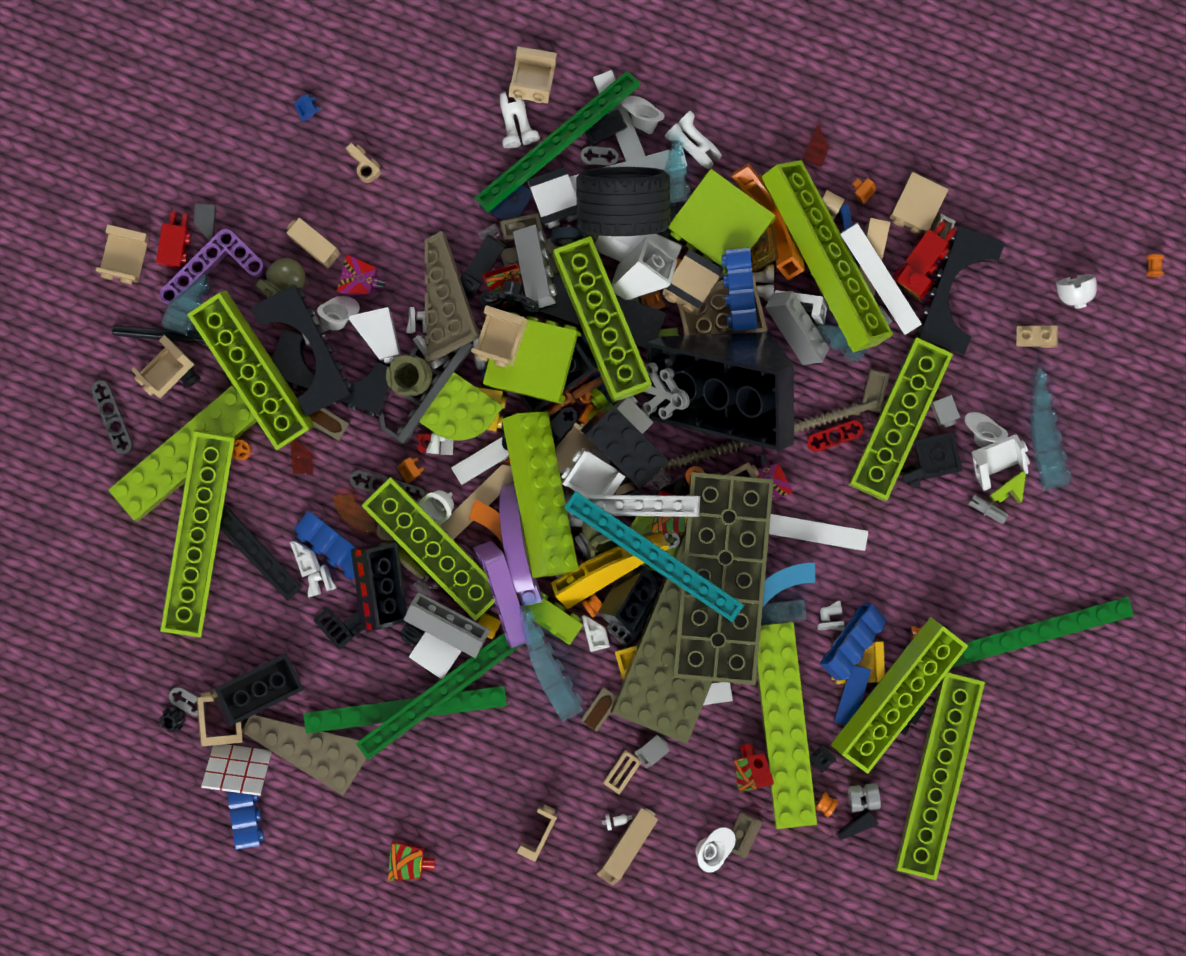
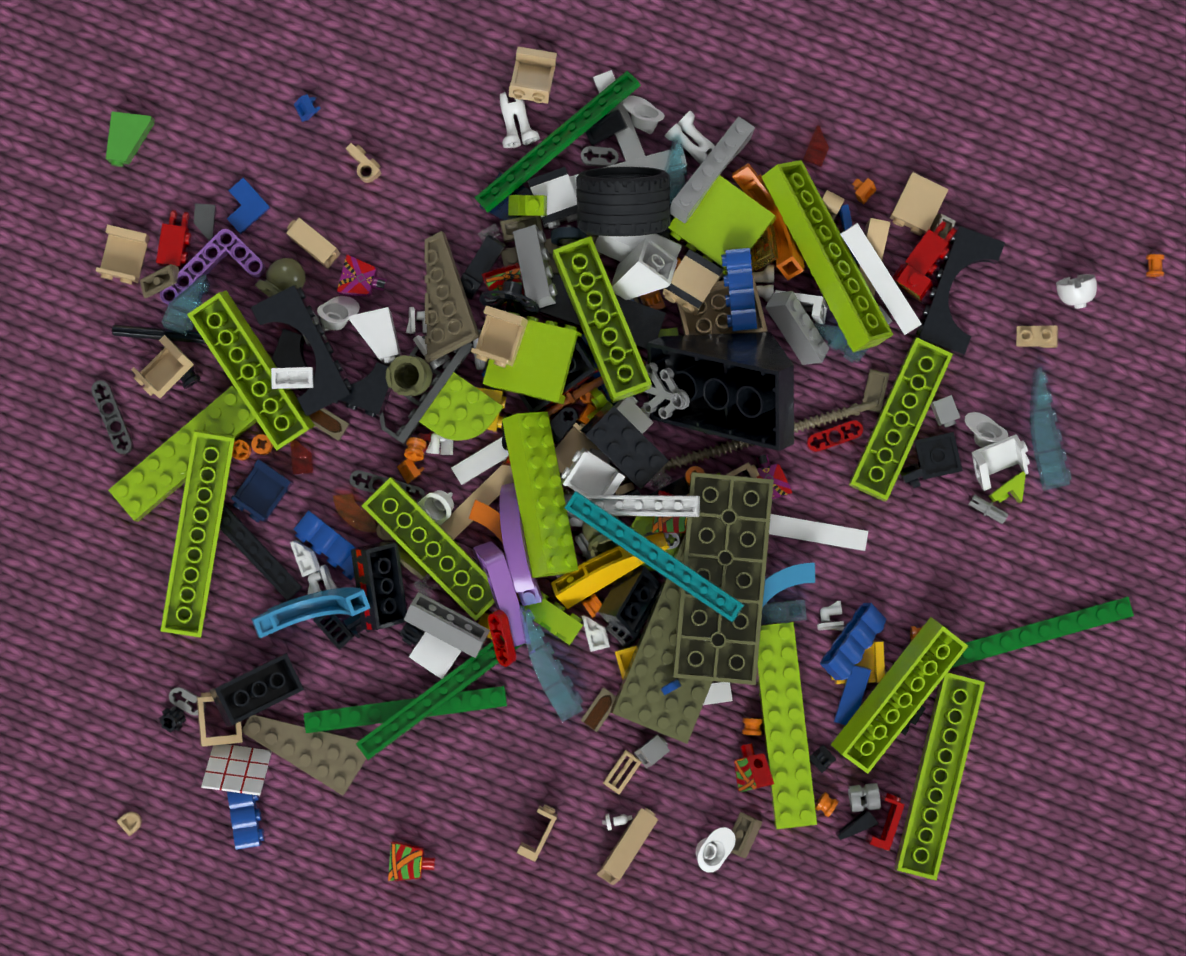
none -> bright green slope [106,111,155,167]
none -> tan tile [117,811,142,836]
none -> dark tan slope [140,264,179,299]
none -> blue tile [227,178,270,234]
none -> dark blue panel [230,459,293,523]
none -> orange wheel [251,434,273,455]
none -> dark azure arch [251,587,370,638]
none -> white tile [271,367,314,389]
none -> orange wheel [404,437,427,461]
none -> red beam [488,610,516,667]
none -> lime slope [508,195,547,216]
none -> blue tile [661,679,682,696]
none -> light grey arch [670,116,755,223]
none -> orange wheel [742,718,763,736]
none -> red panel [865,793,905,851]

